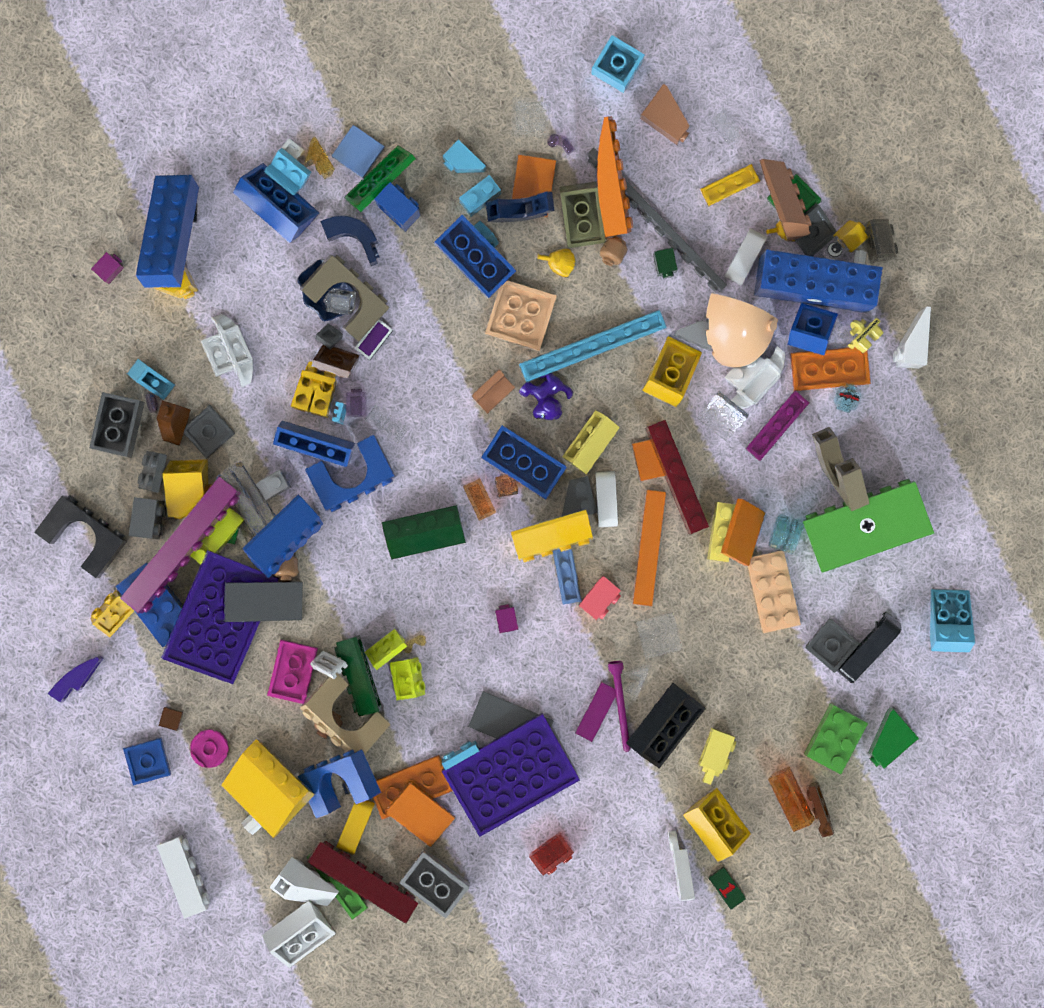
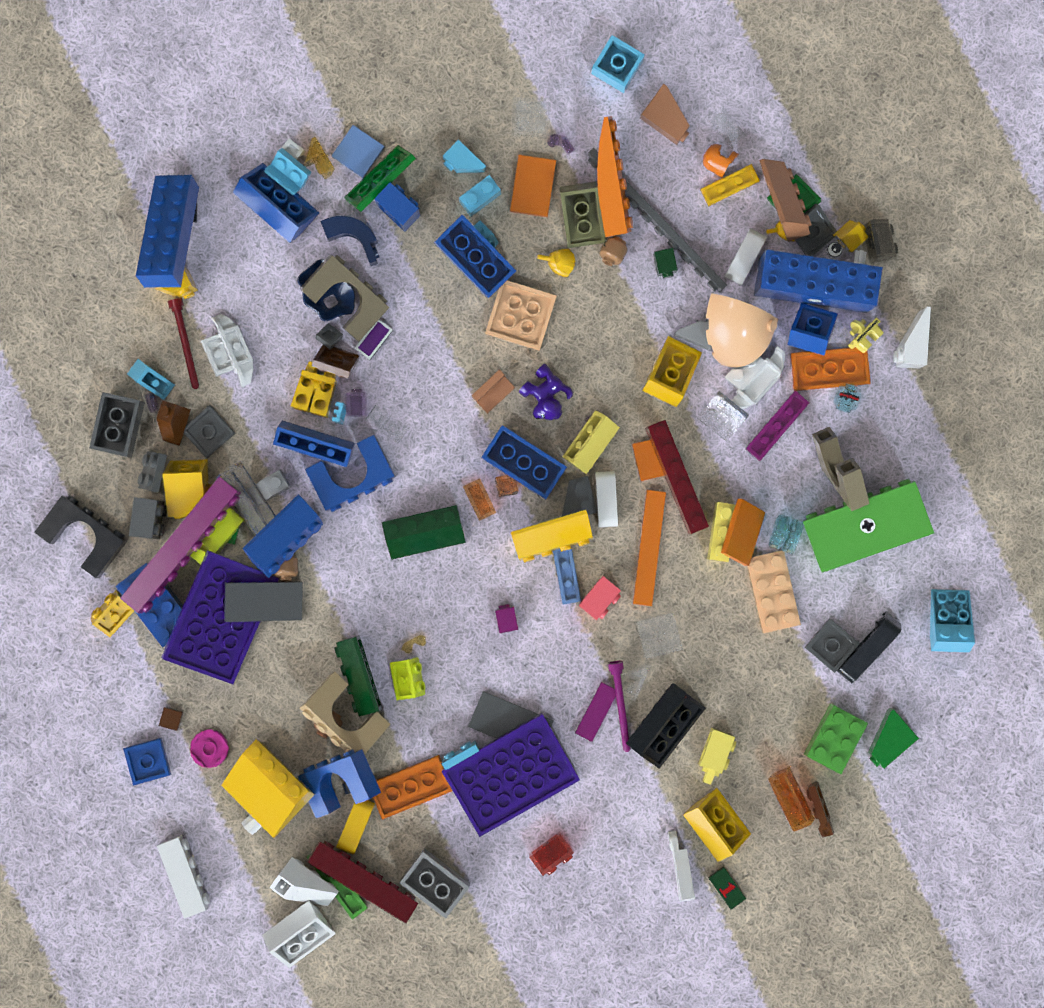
dark purple slope [48,656,104,703] -> none
magenta brick [91,252,124,284] -> none
dark pink tile [267,639,318,704] -> none
white tile [310,651,348,679] -> none
clear brick [325,288,356,315] -> none
neon yellow bracket [364,629,407,670] -> none
orange tile [386,781,455,847] -> none
dark blue arch [486,191,555,222] -> none
medium azure tile [519,310,667,382] -> none
none -> dark red piece [167,298,199,389]
none -> orange helmet [703,144,739,178]

